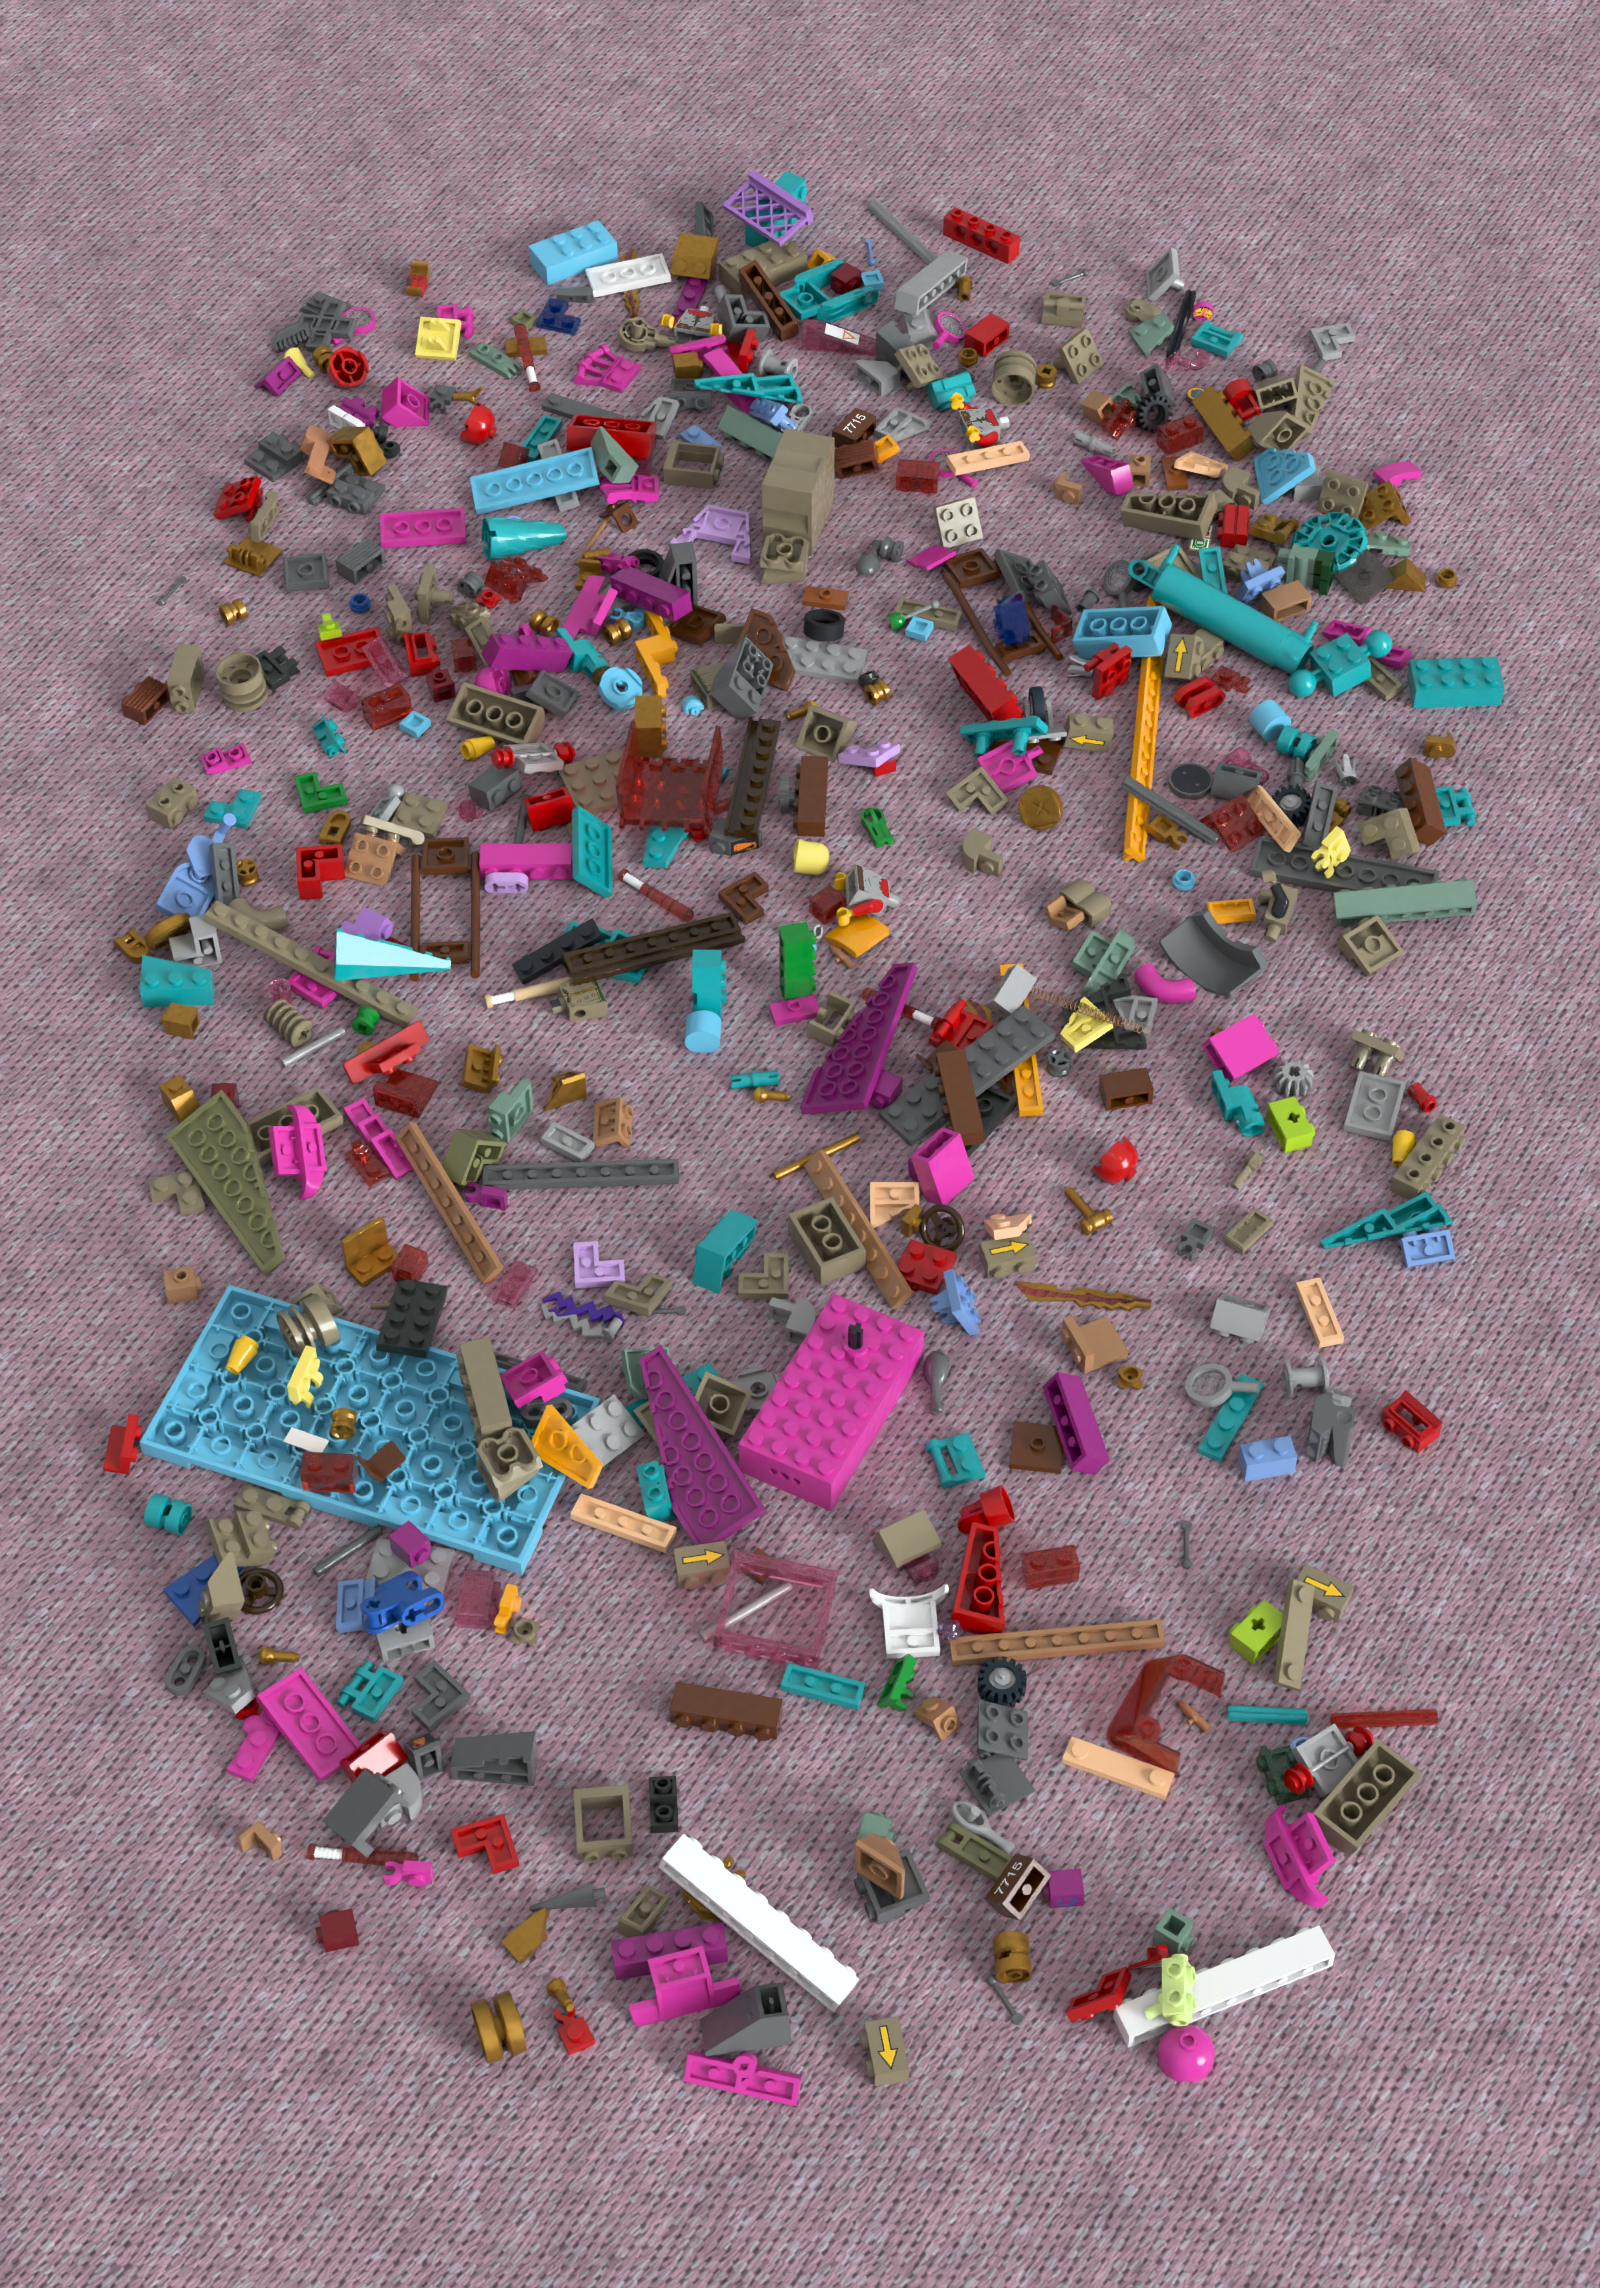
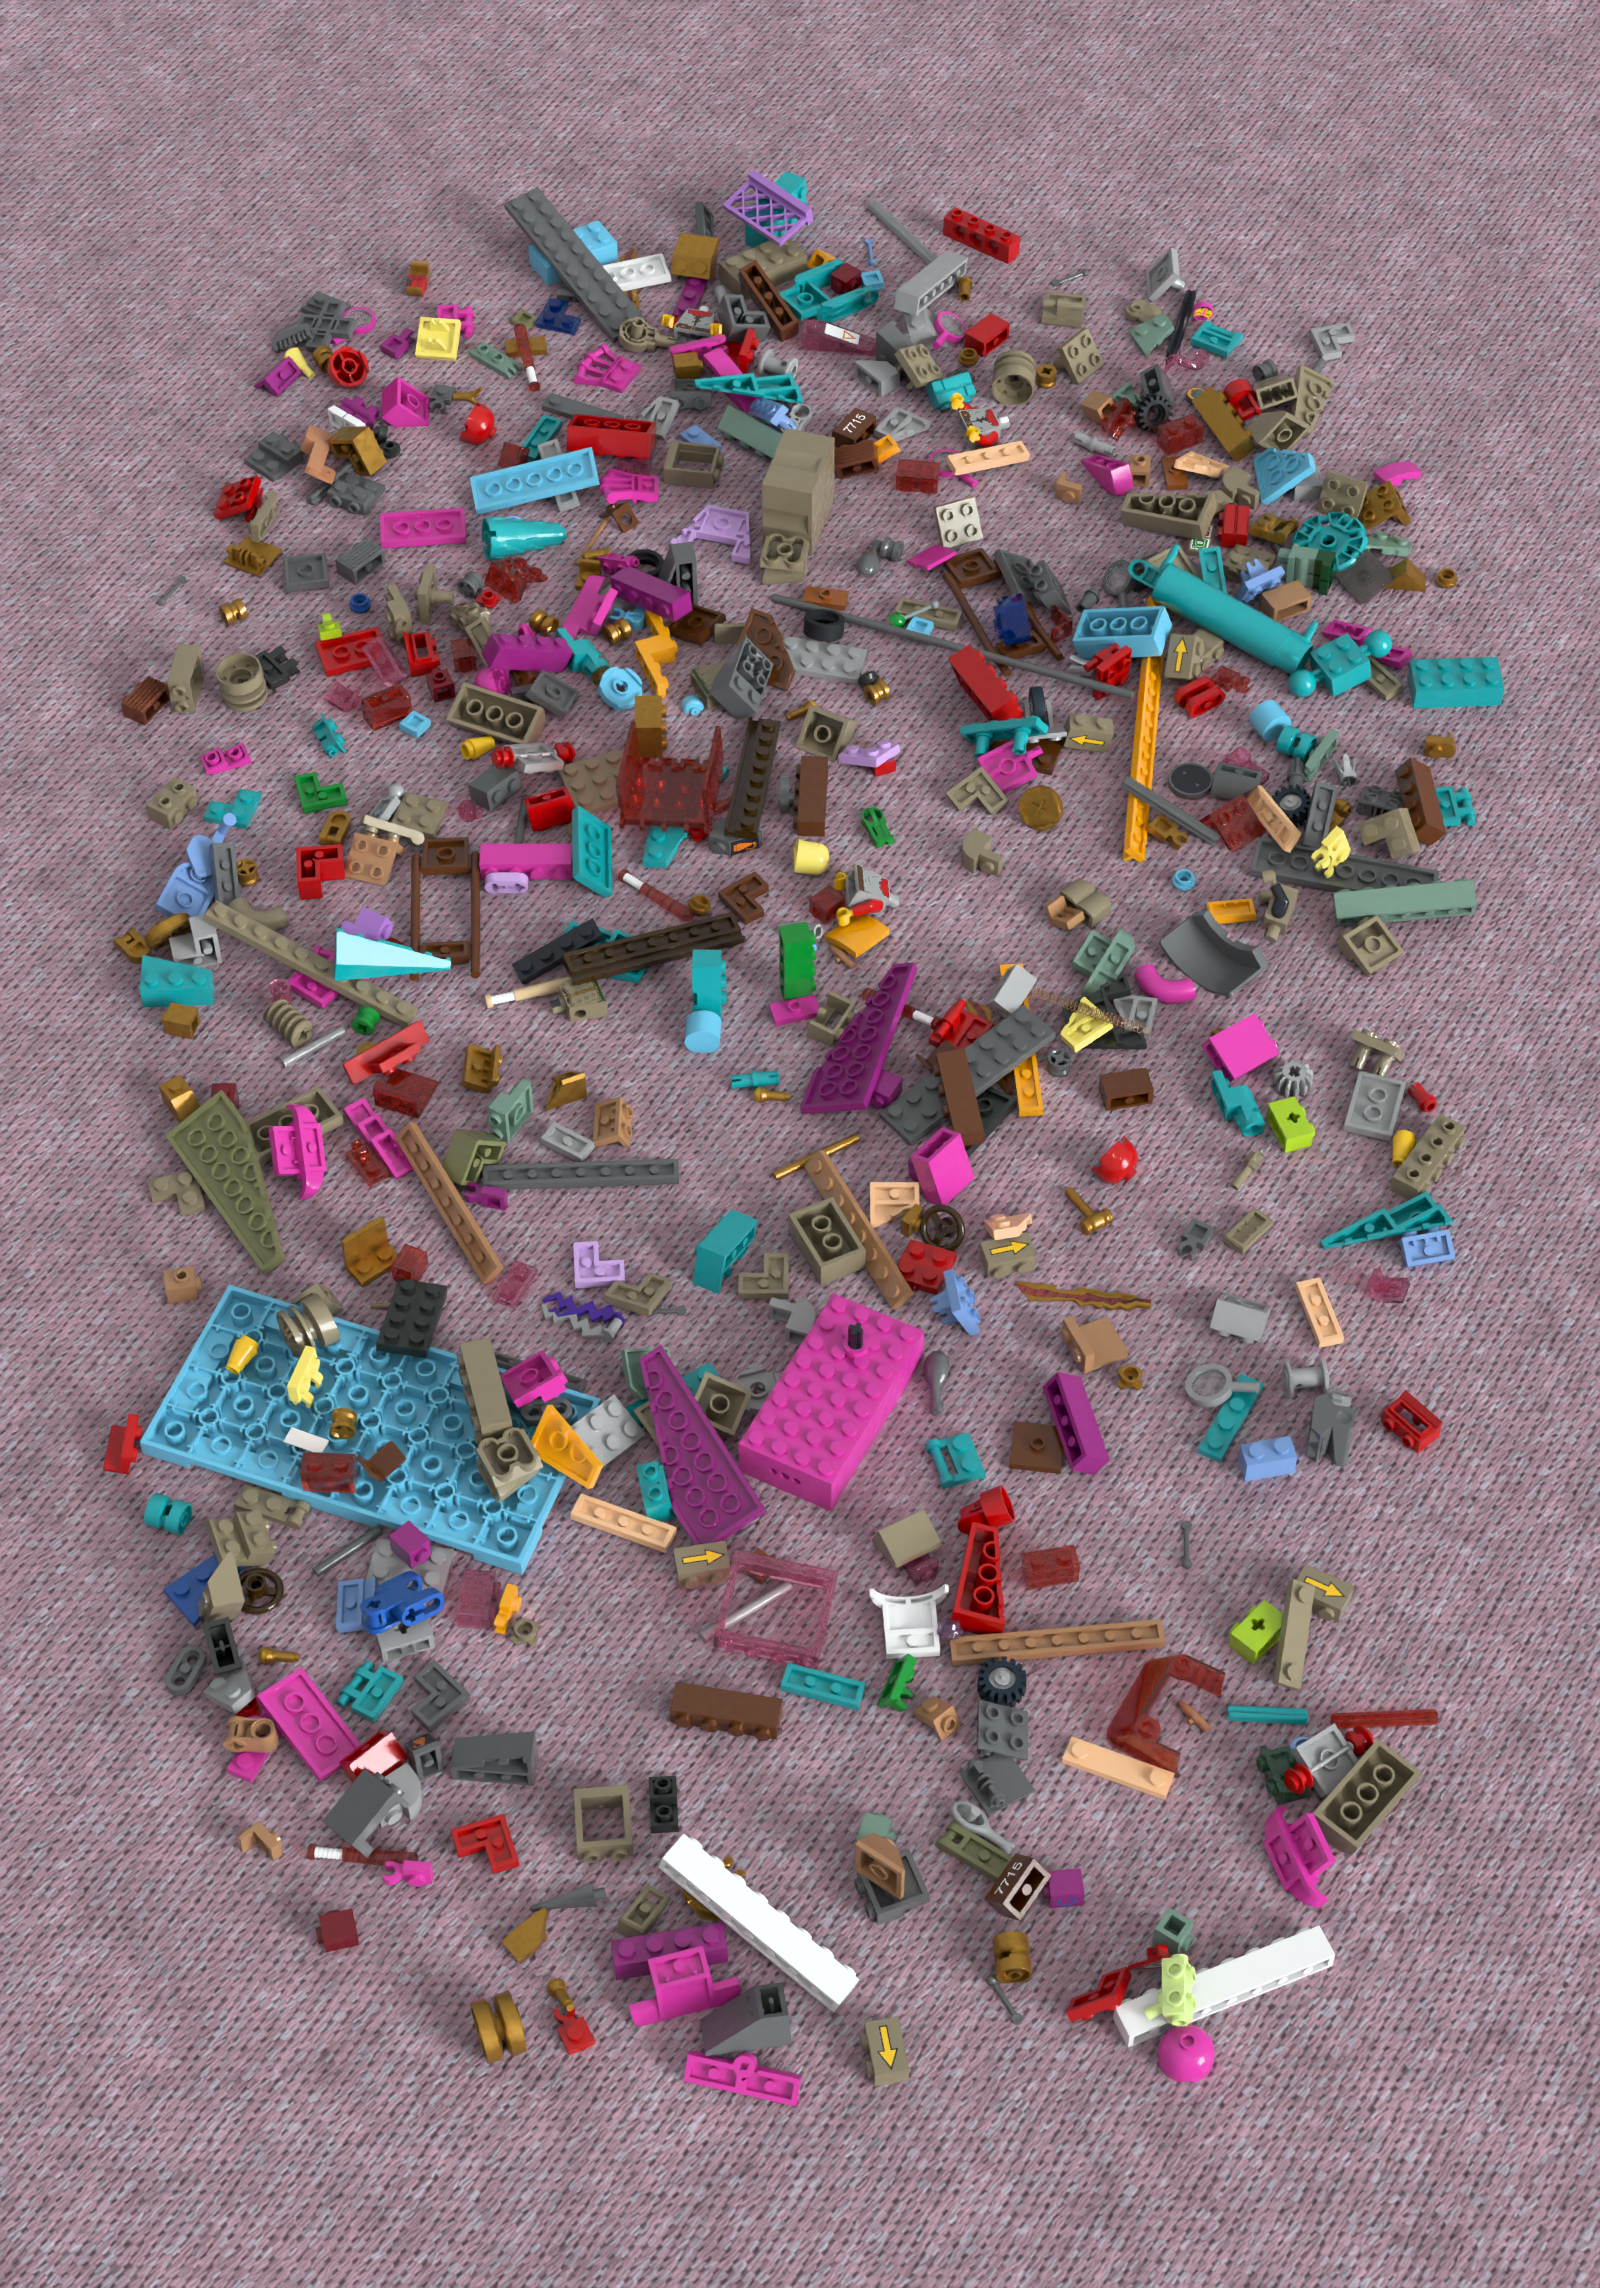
sand green slope [590,426,639,483] -> none
none -> medium nougat piece [223,1716,279,1753]
none -> magenta plate [380,328,415,359]
none -> dark grey plate [504,187,647,343]
none -> pearl gold plate [688,894,711,915]
none -> dark grey piece [771,593,1135,700]
none -> clear pink bracket [1367,1268,1410,1303]

